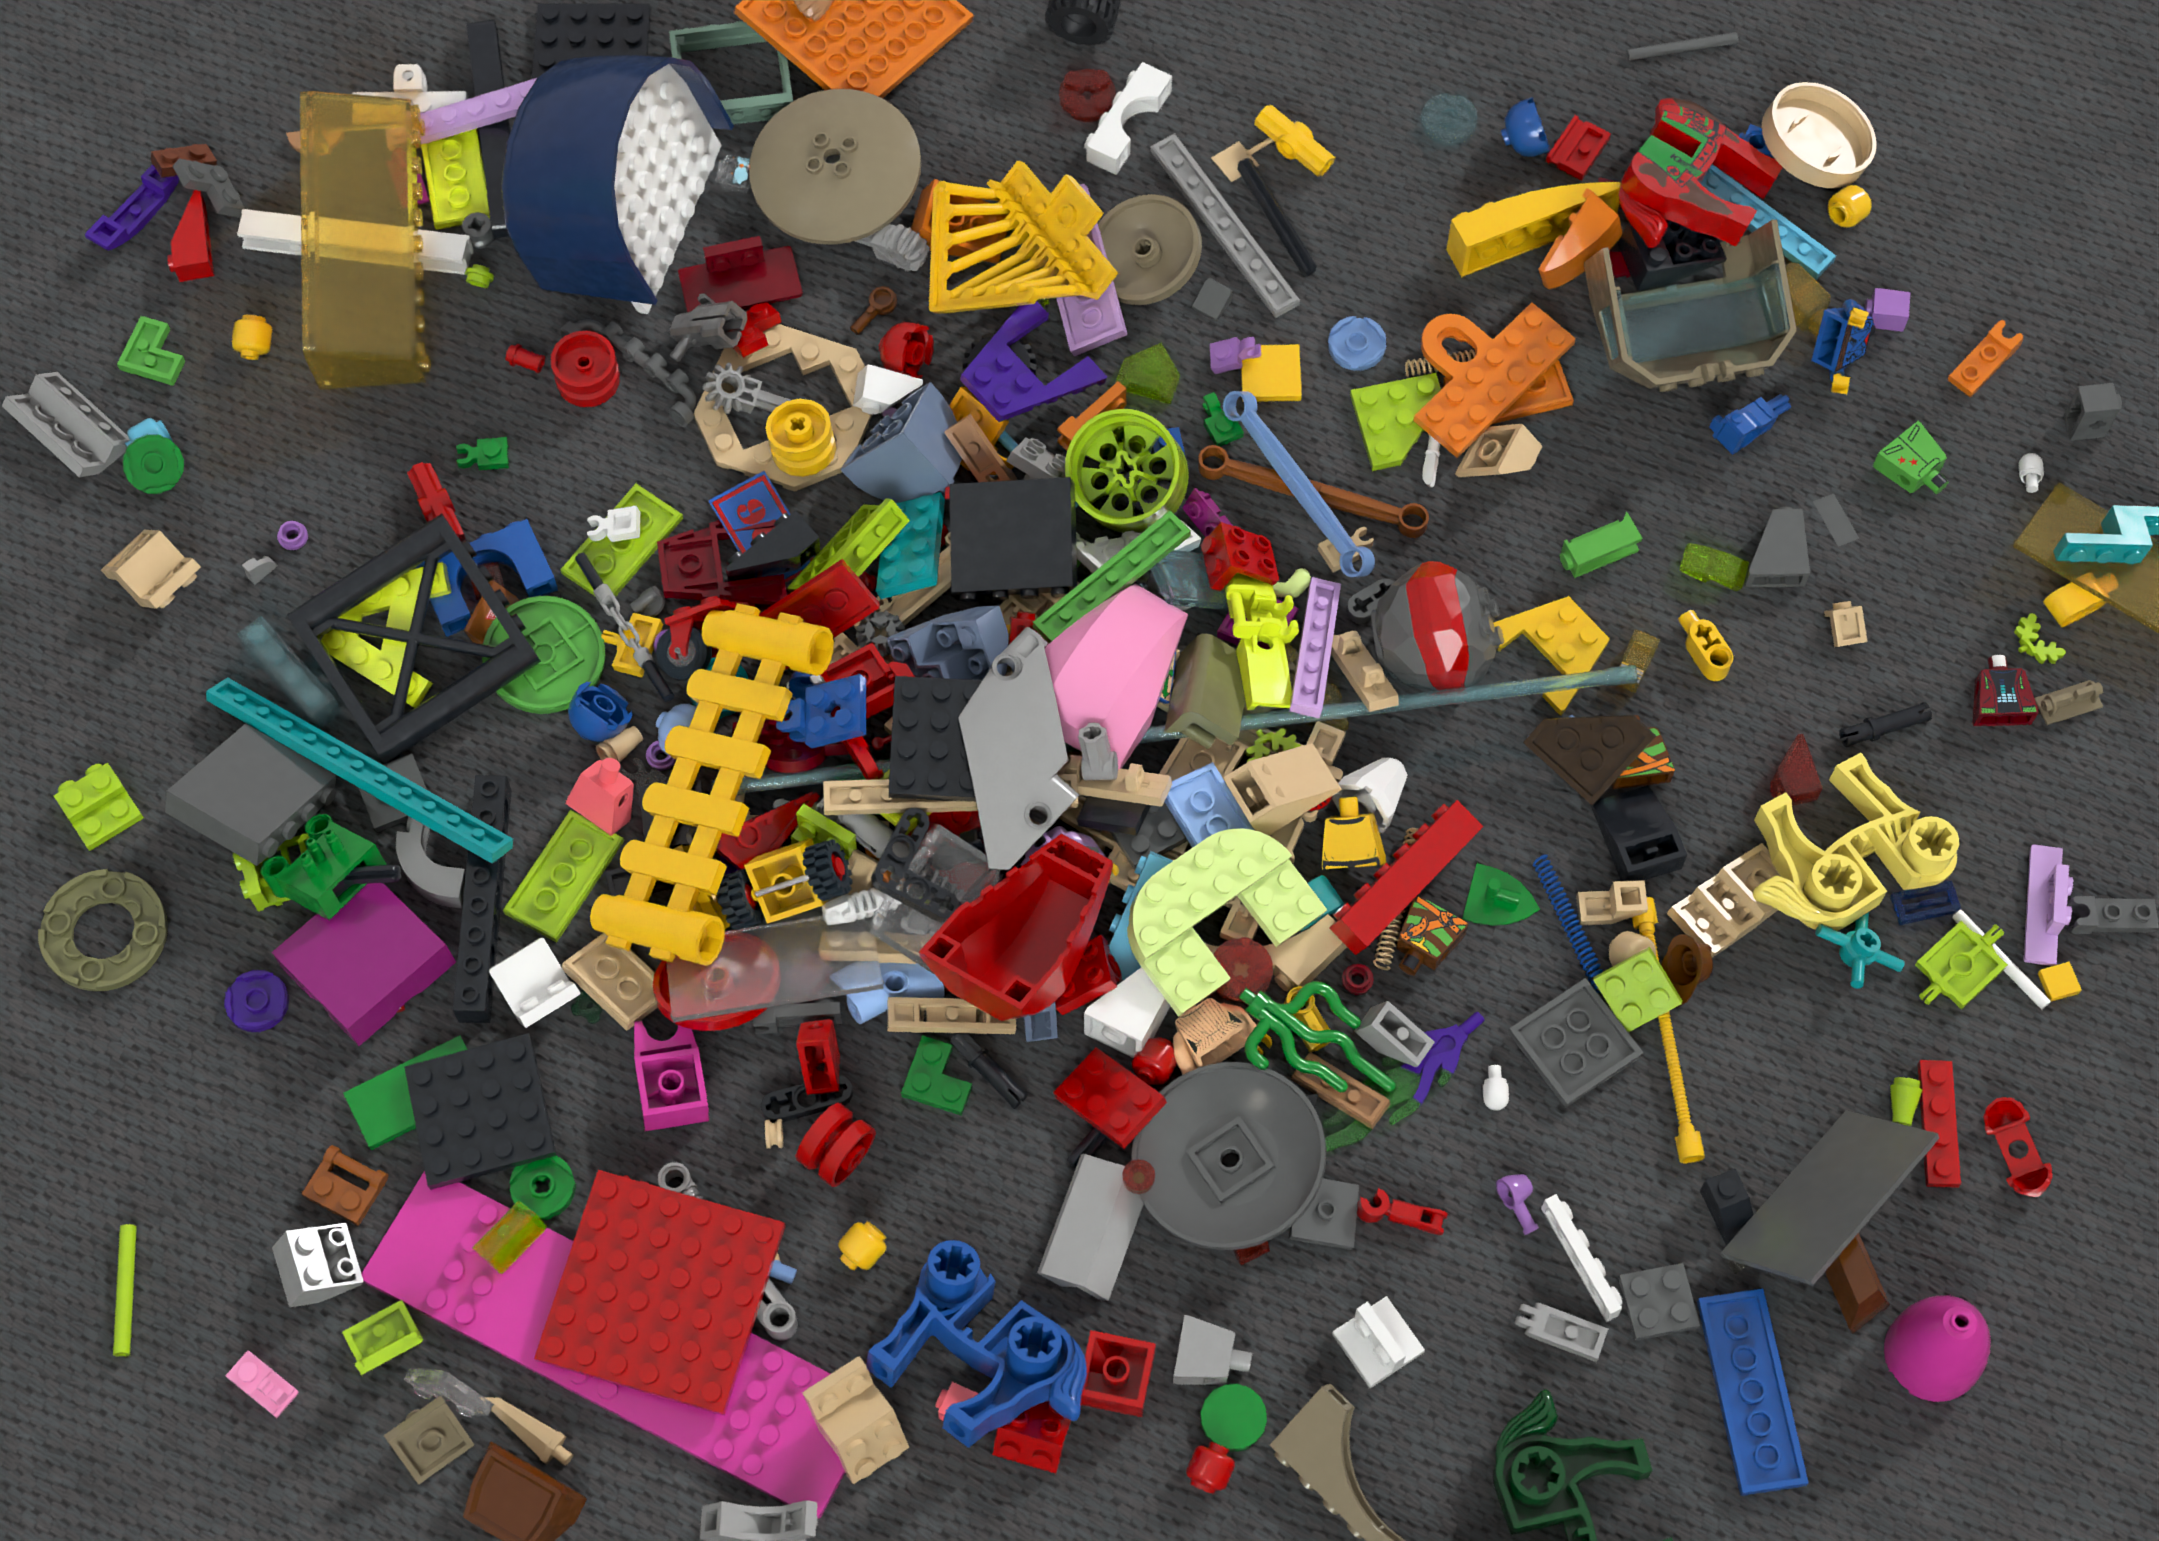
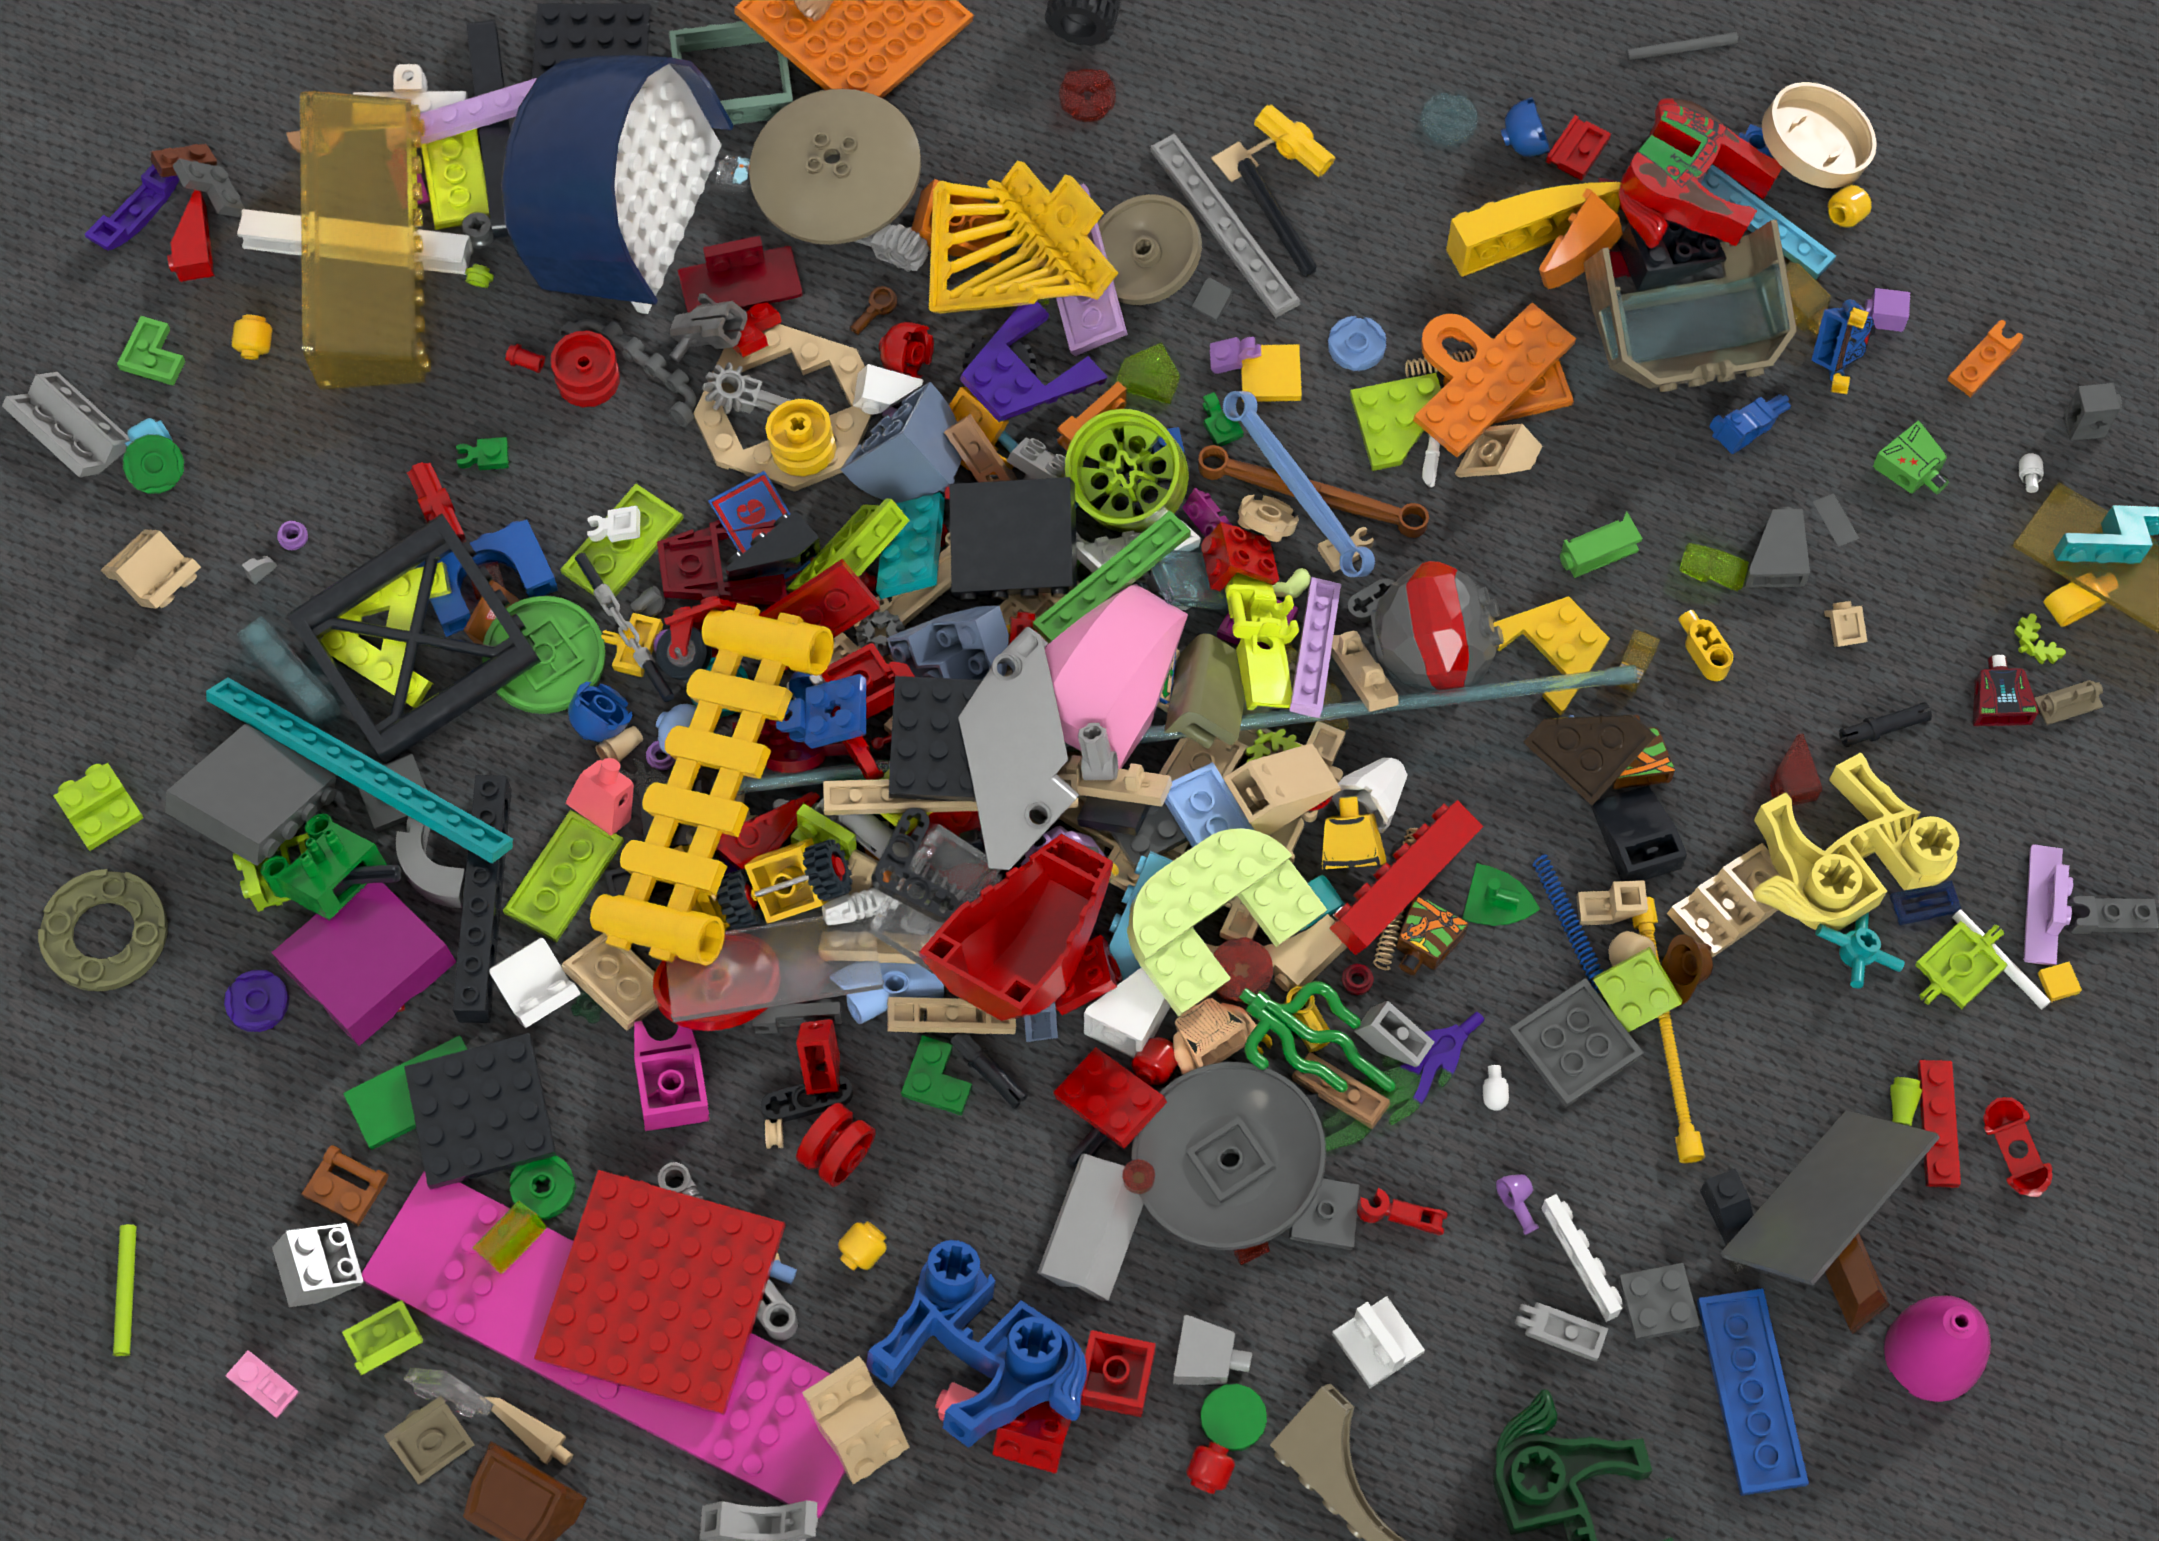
white arch [1084,62,1172,175] -> none
none -> tan plate [1238,495,1299,542]

